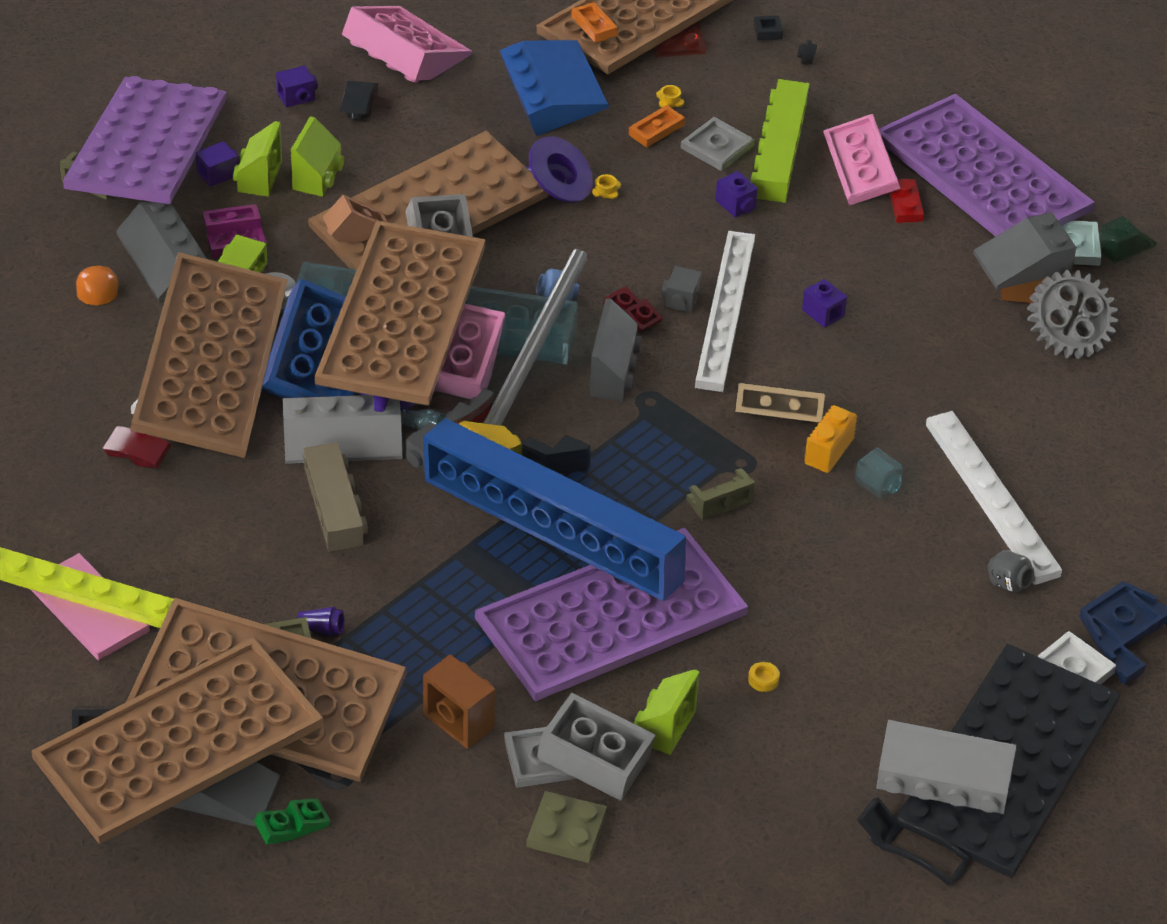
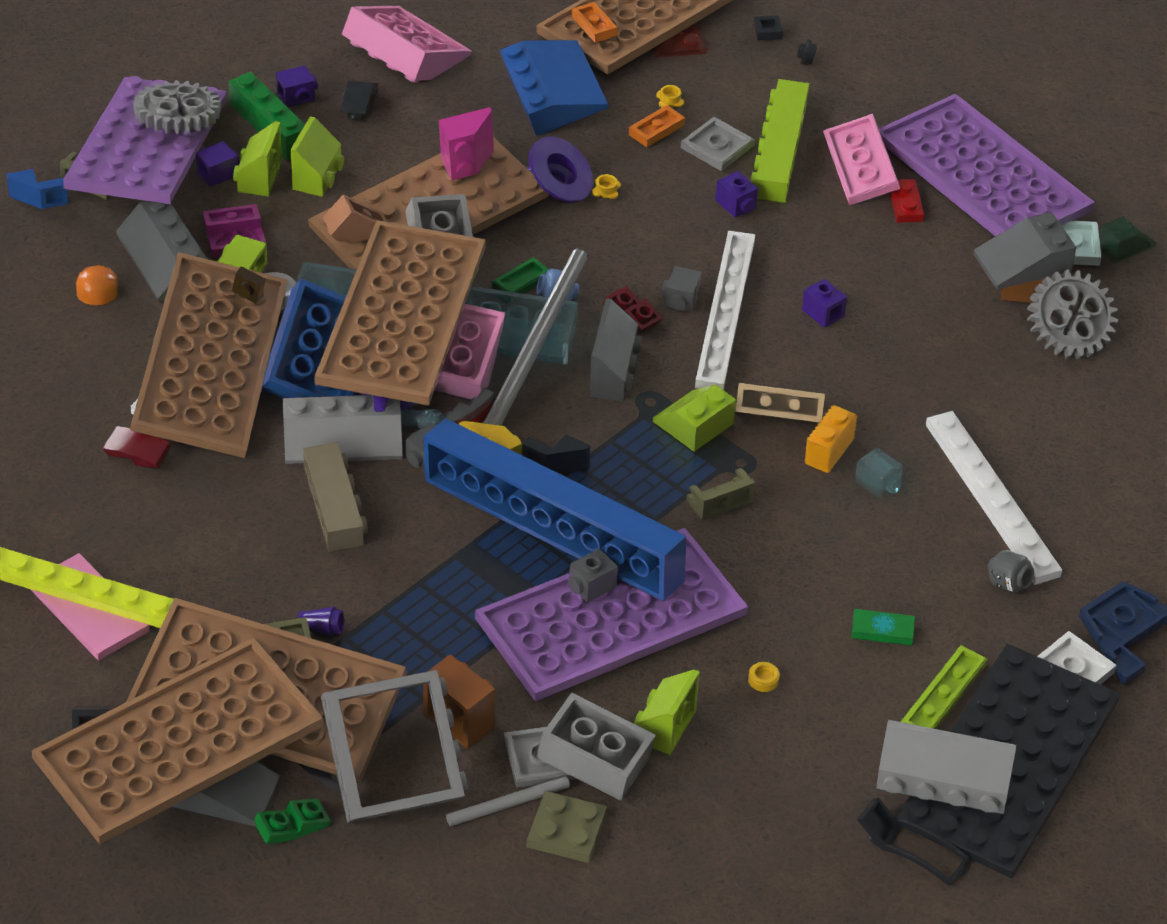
none -> blue slope [6,169,69,209]
none -> light grey gear [133,80,221,134]
none -> green brick [229,72,305,161]
none -> dark brown plate [232,266,266,304]
none -> light grey window [321,670,468,823]
none -> dark pink slope [439,107,494,181]
none -> light grey bar [446,776,570,827]
none -> green tile [492,257,548,302]
none -> dark grey brick [568,548,618,603]
none -> lime slope [653,385,736,452]
none -> green tile [851,609,915,646]
none -> lime tile [901,645,988,729]

